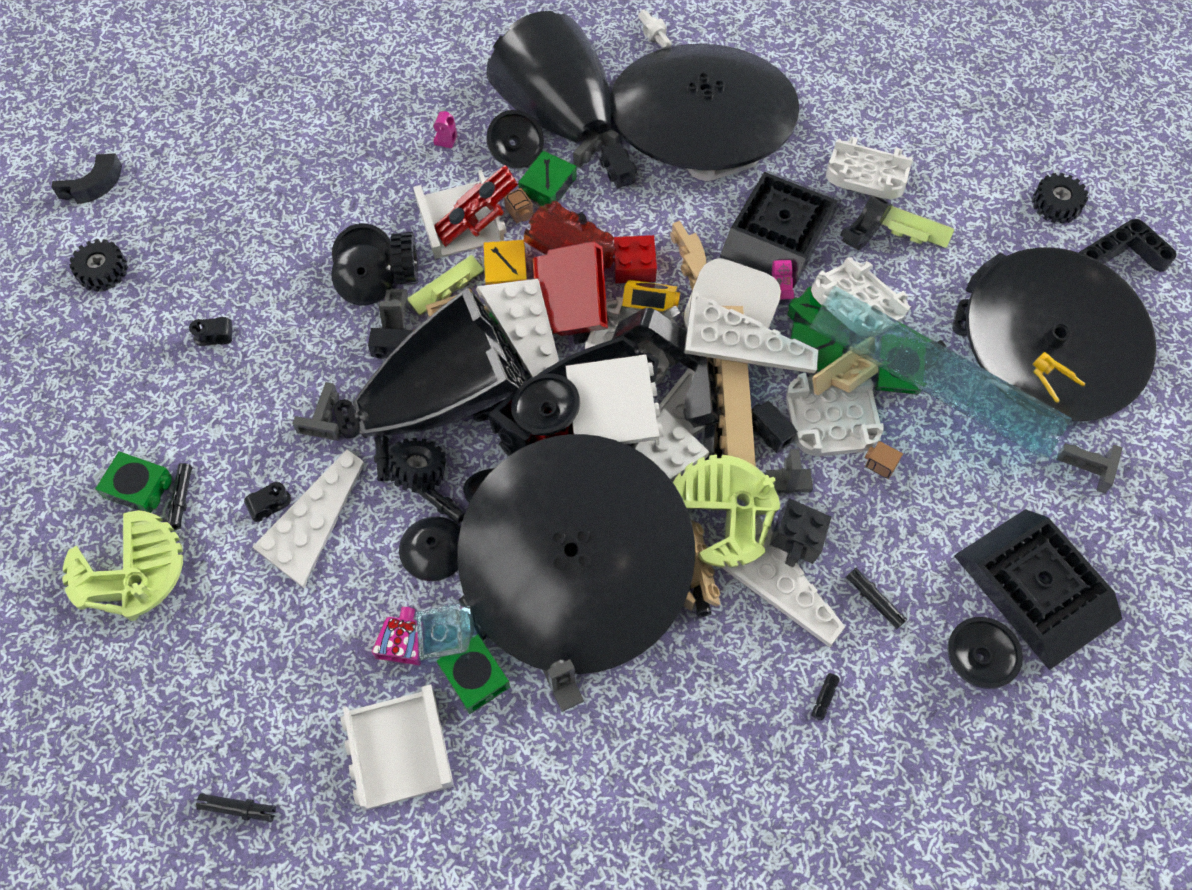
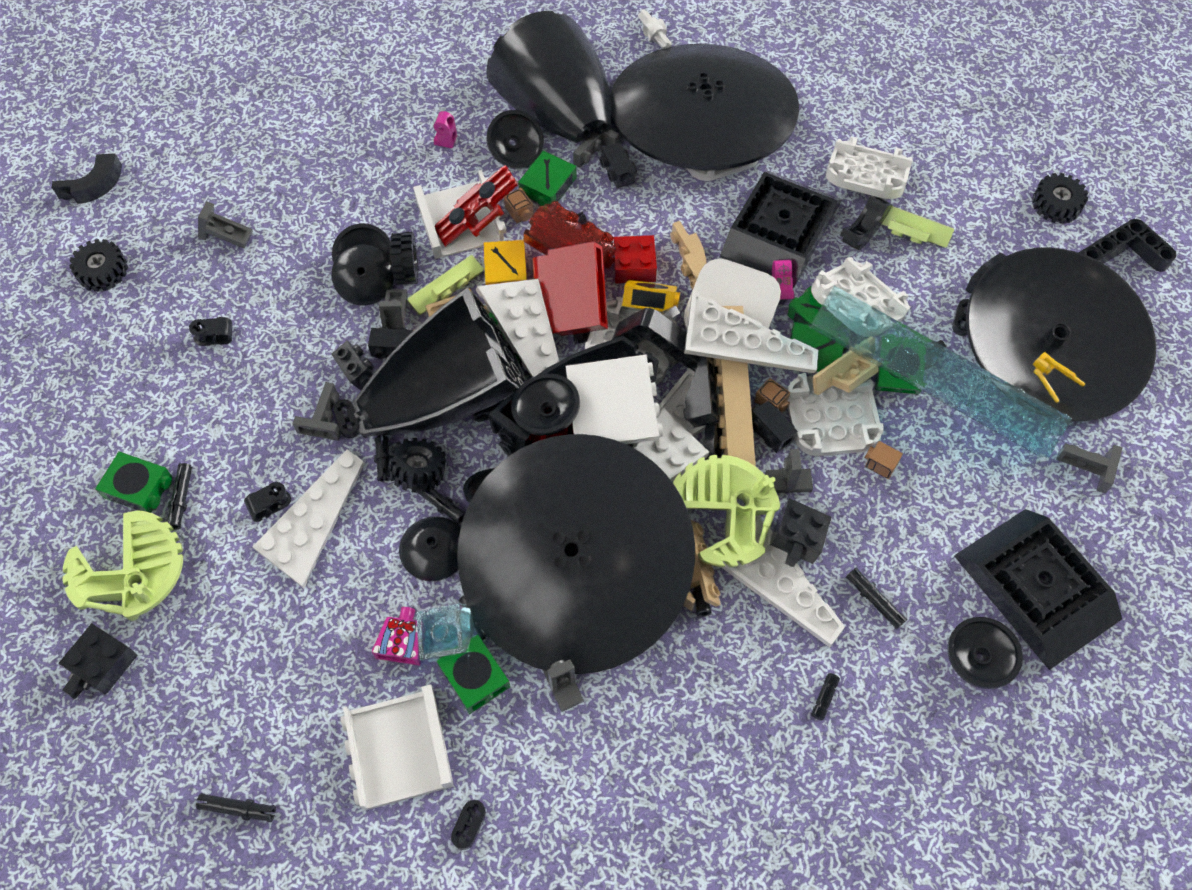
none -> black hinge [58,623,138,699]
none -> dark grey bracket [198,201,253,249]
none -> black brick [331,341,375,390]
none -> black beam [451,800,486,850]
none -> medium nougat brick [754,378,791,413]

